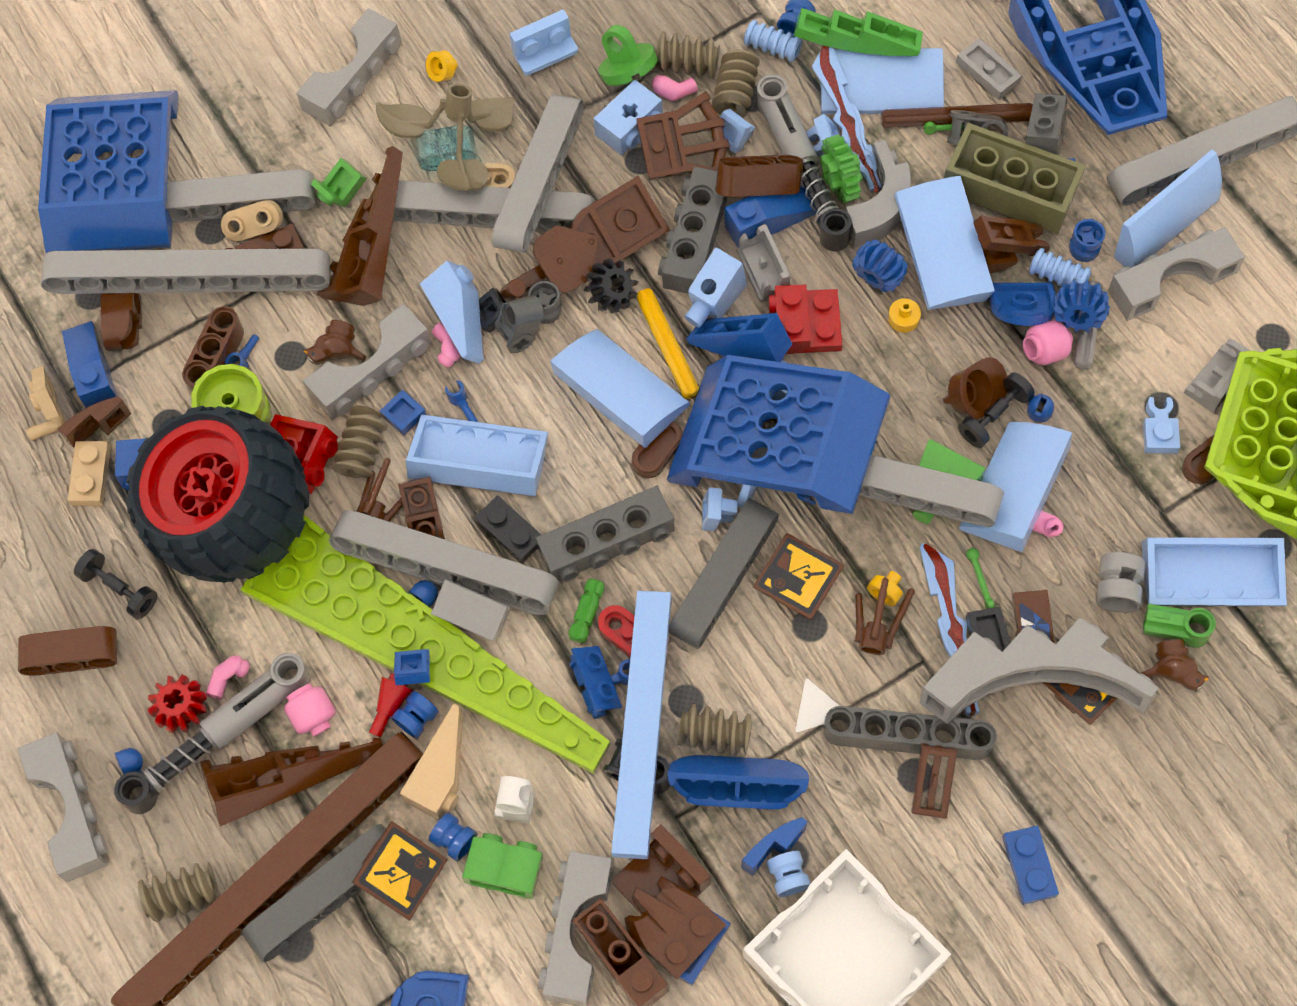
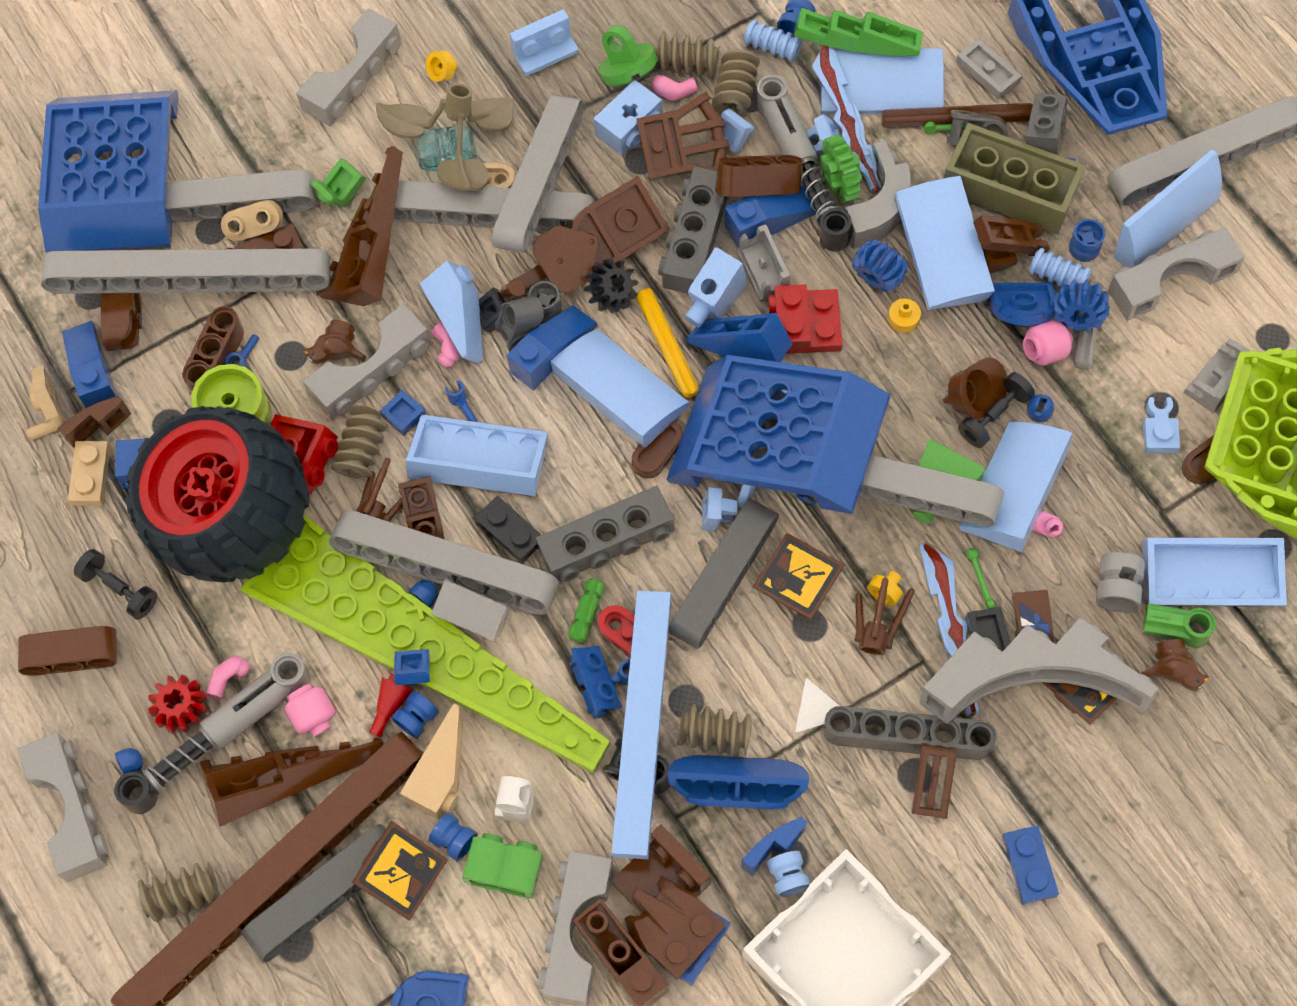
none -> blue slope [506,305,597,391]

